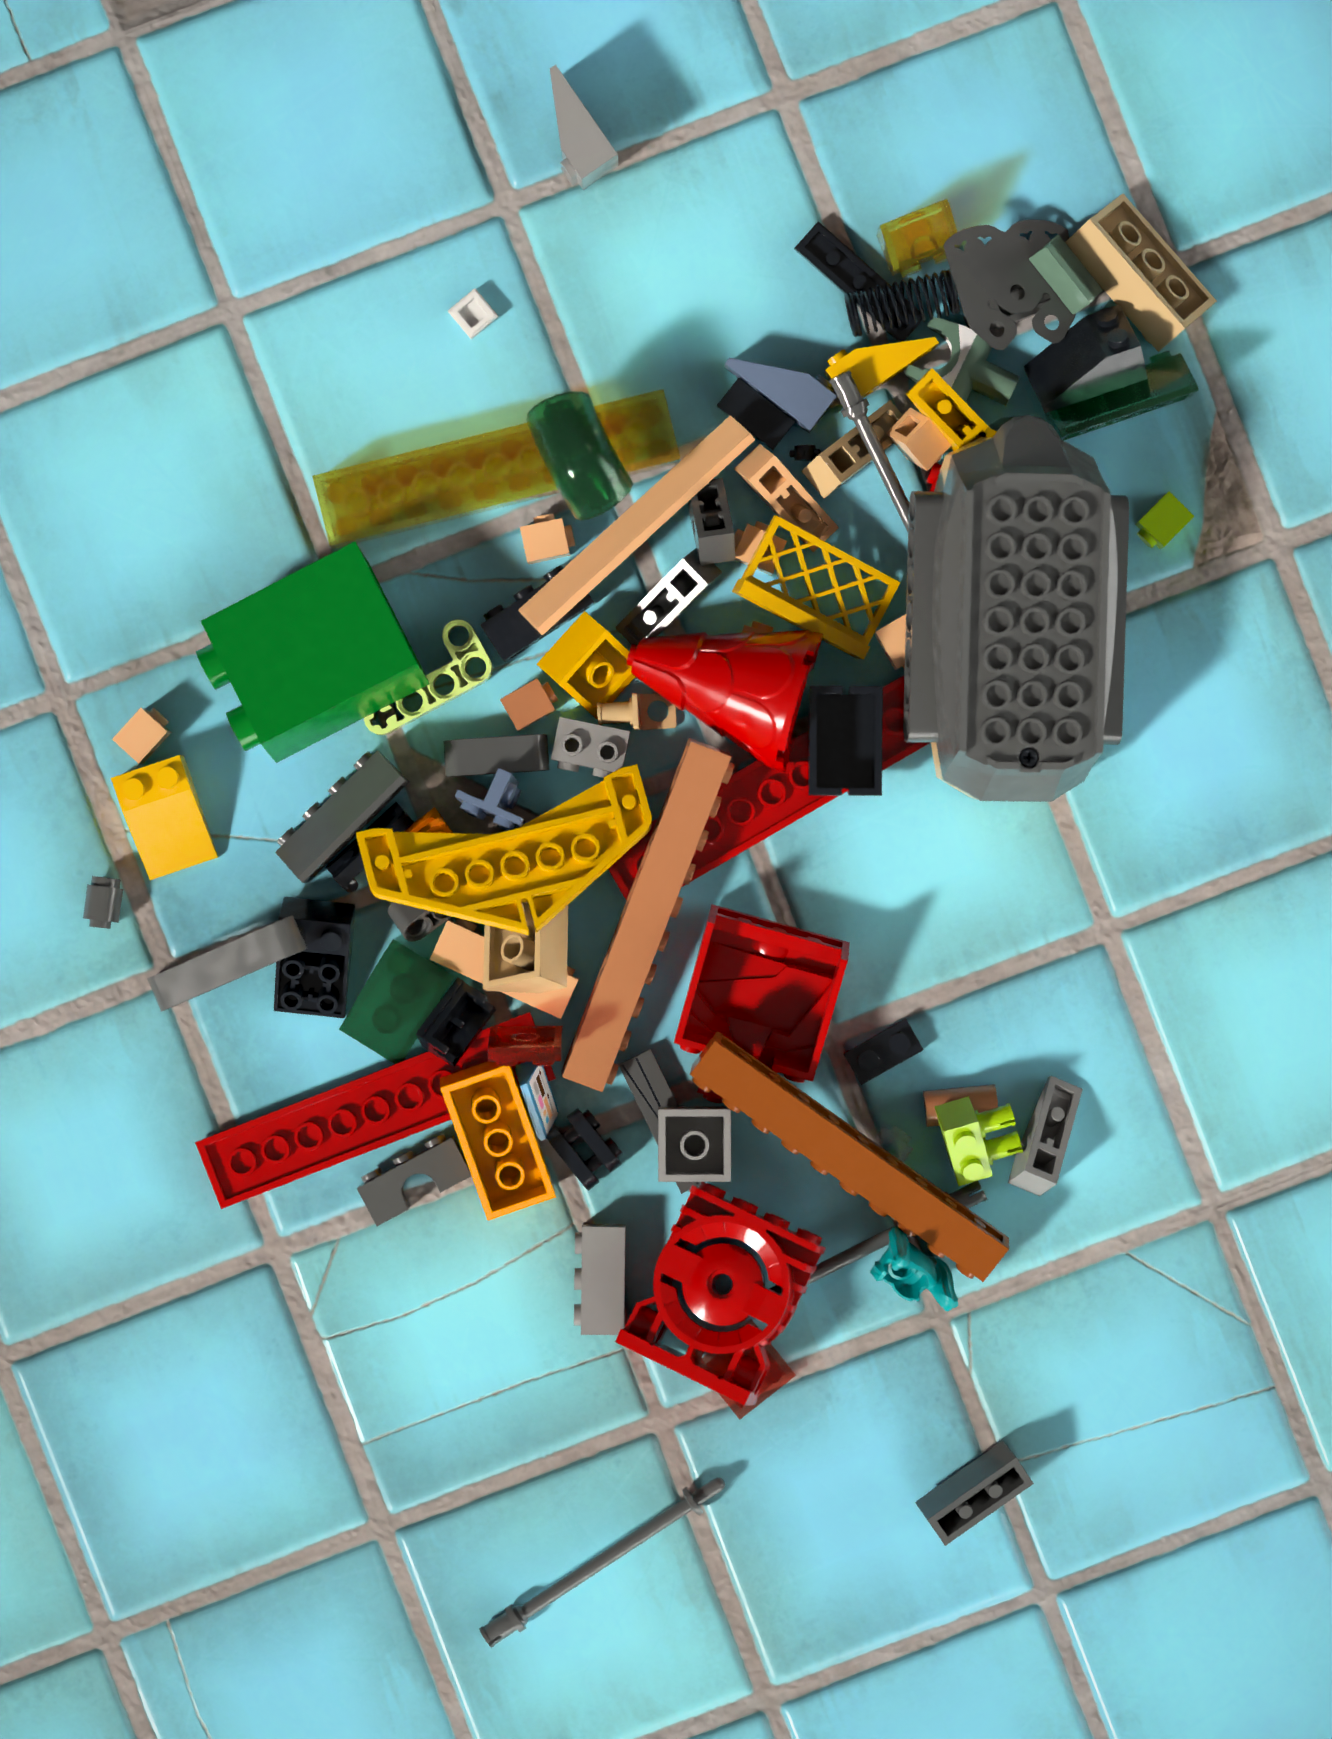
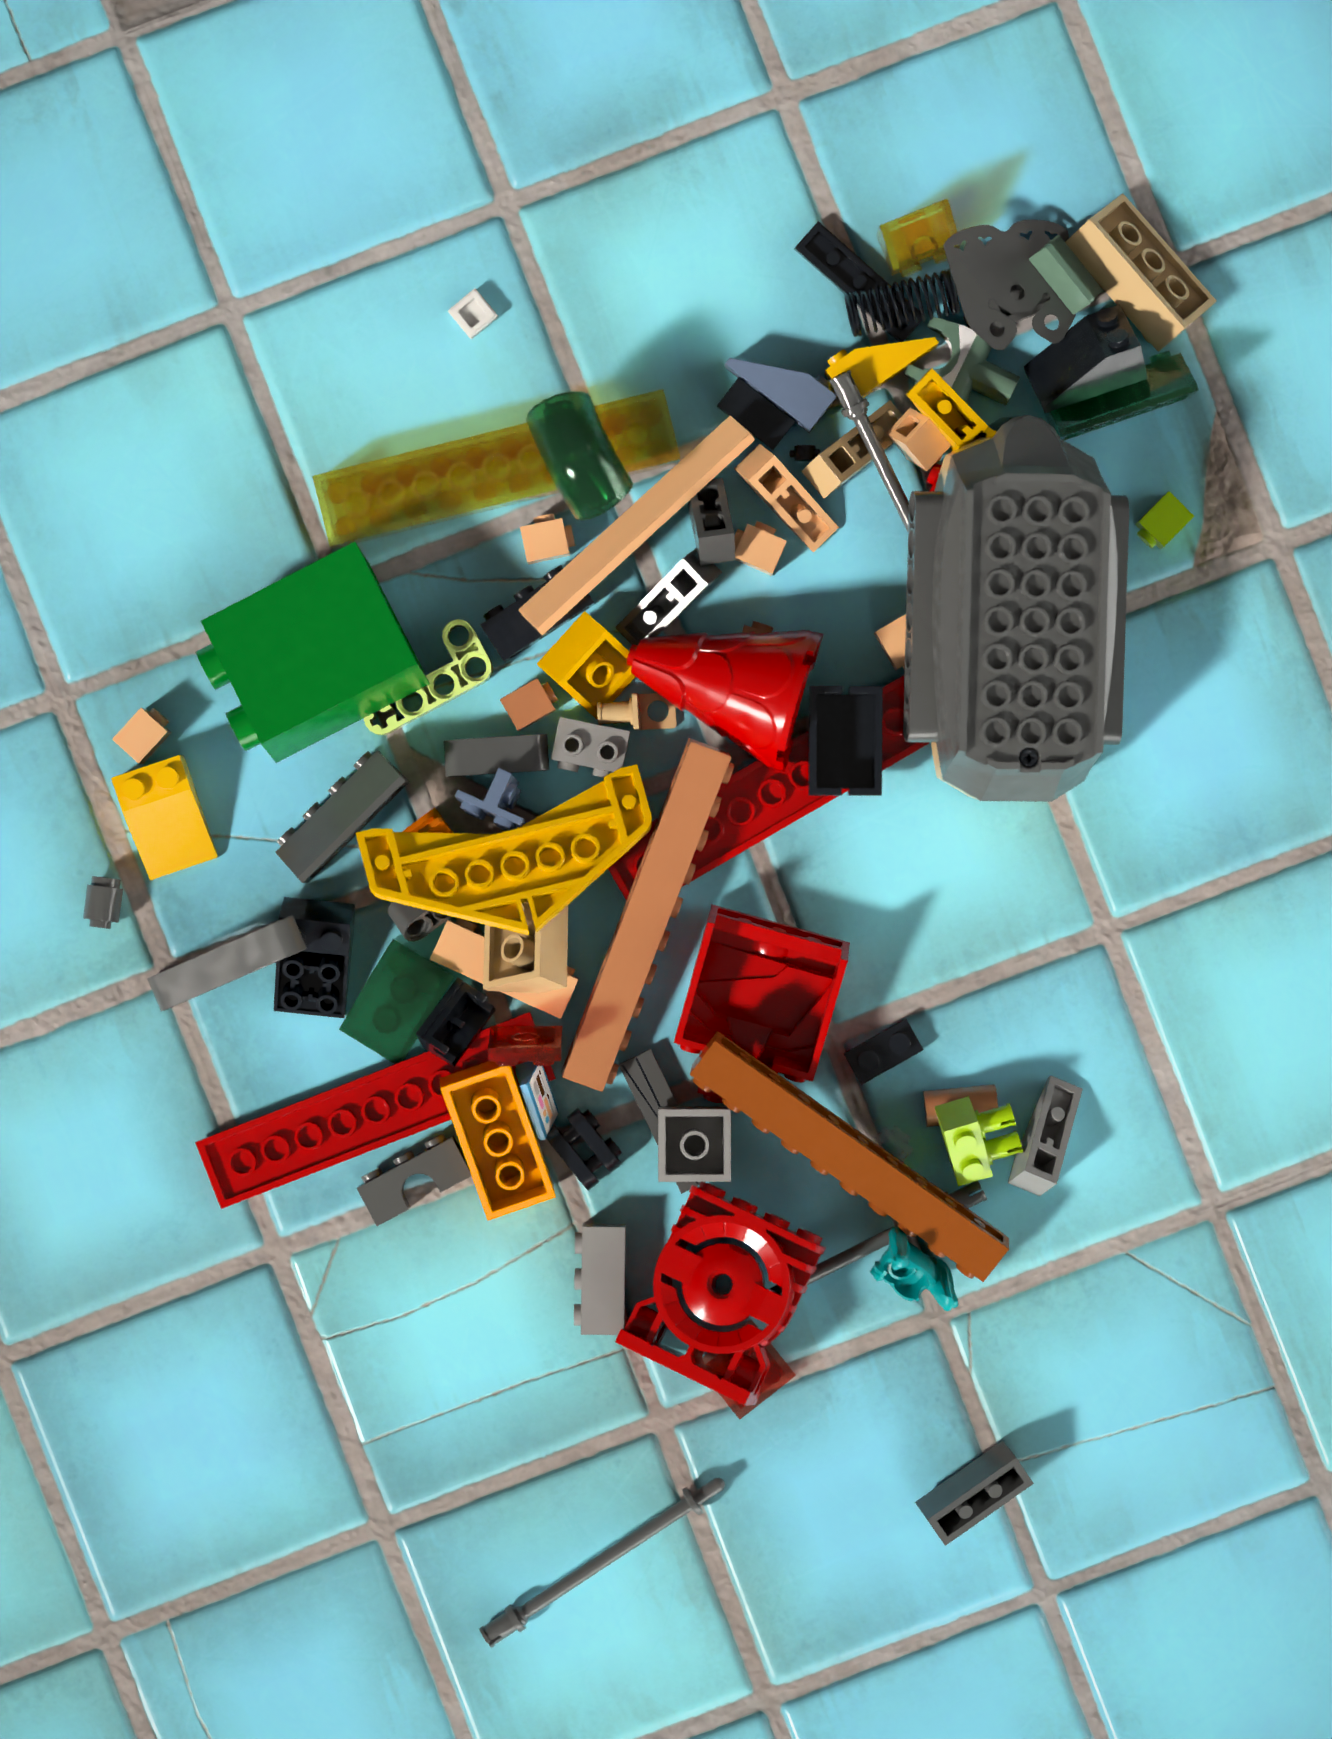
black hinge [326,802,414,893] -> none
light grey slope [550,65,619,190] -> none
yellow fence [732,515,901,660] -> none

